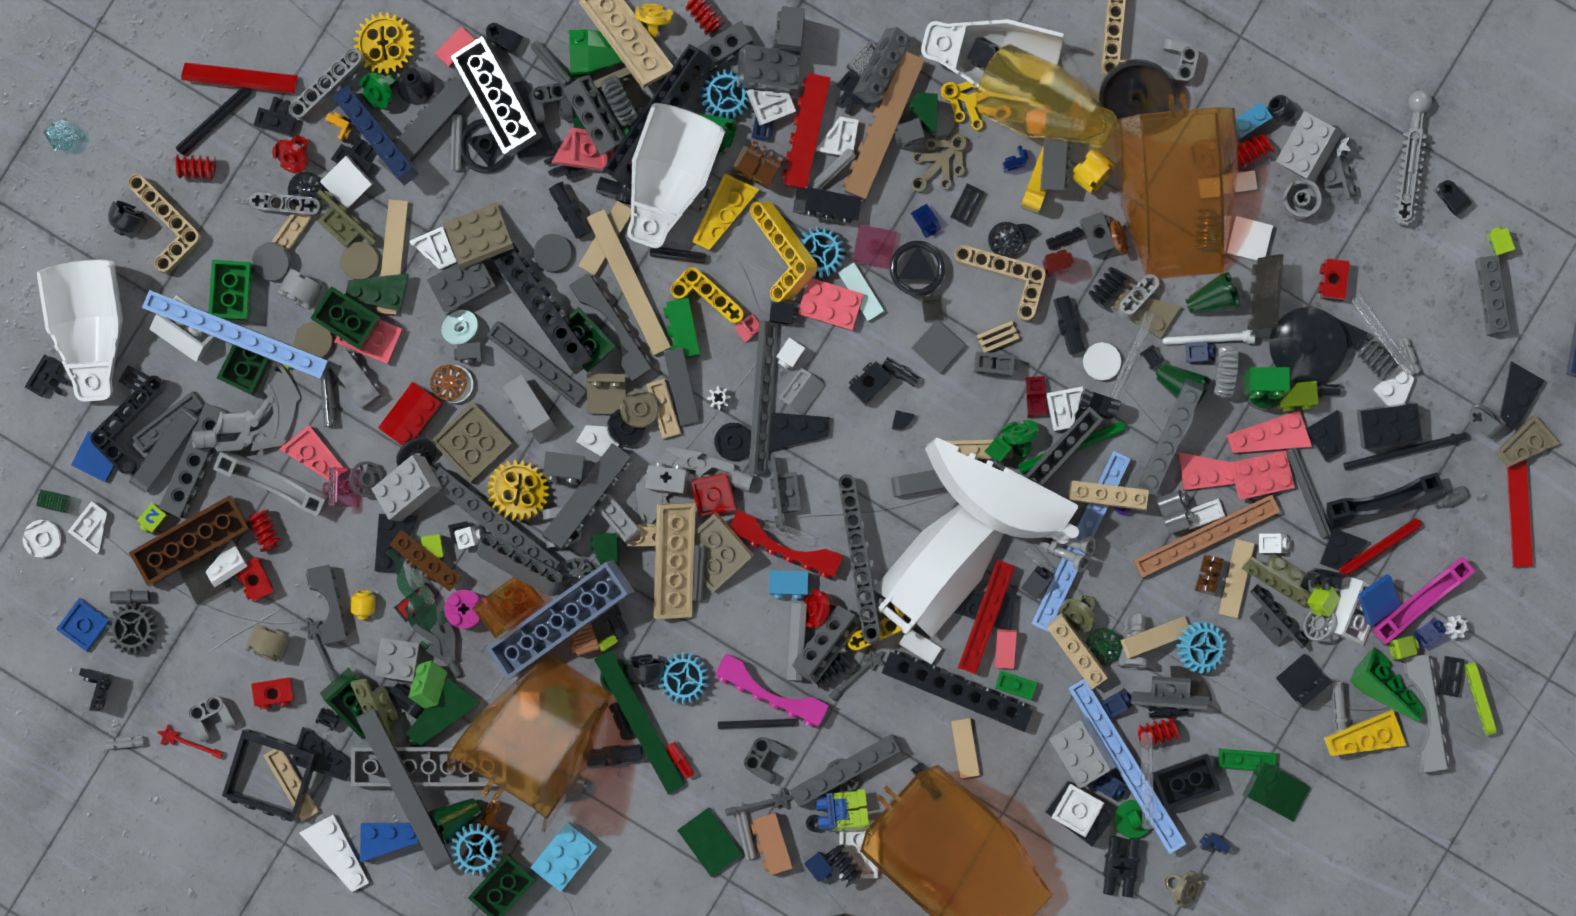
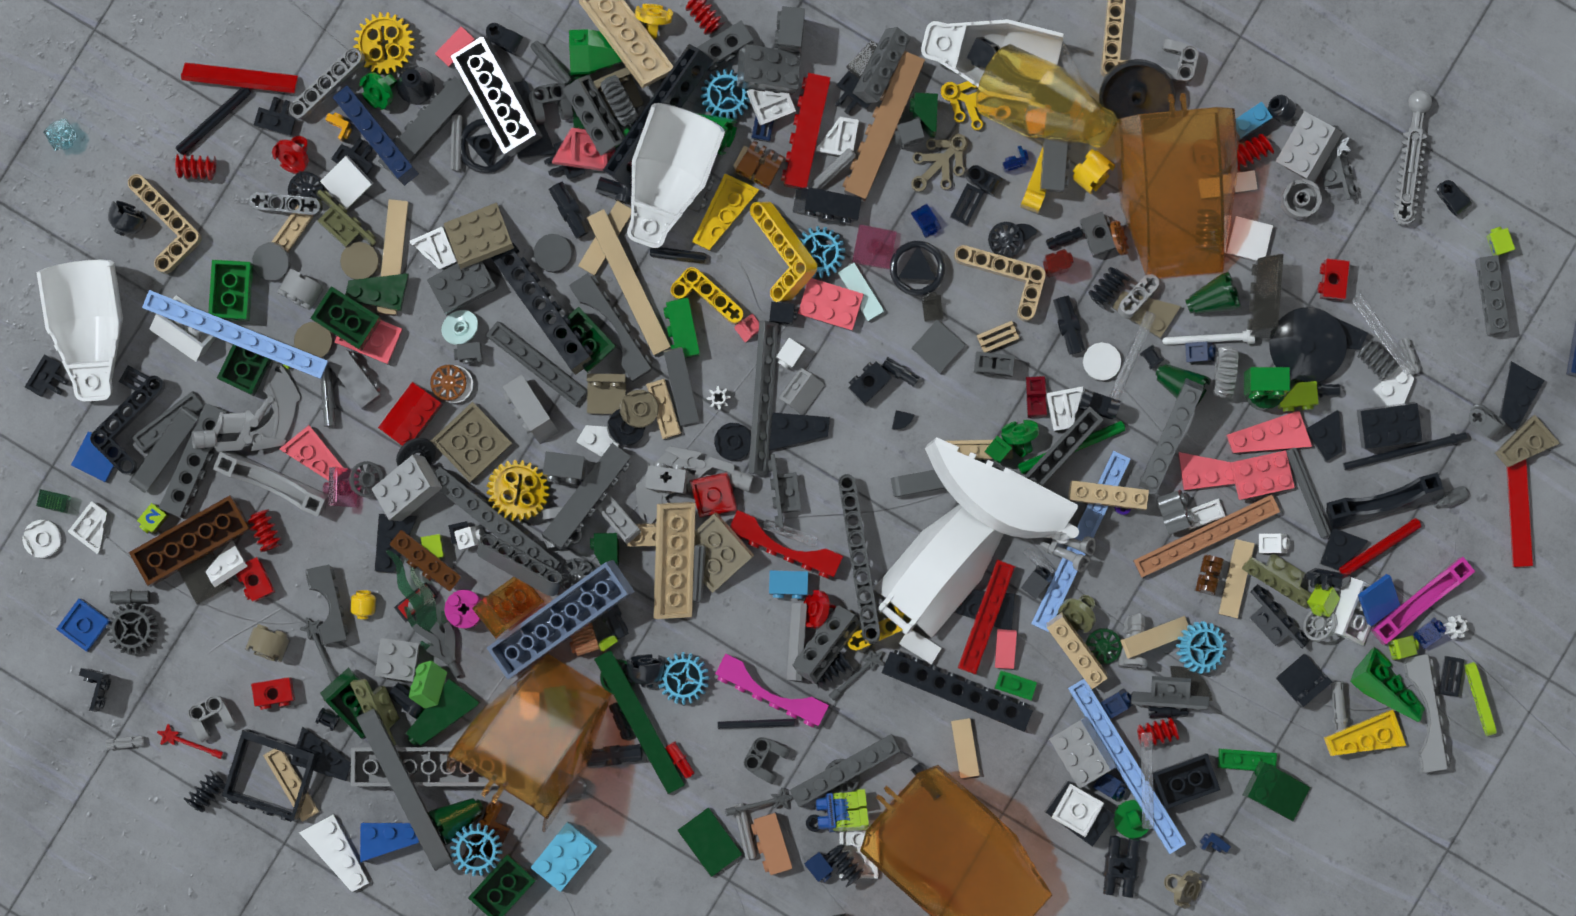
none -> black piece [184,770,225,812]
none -> black piece [966,165,1003,197]

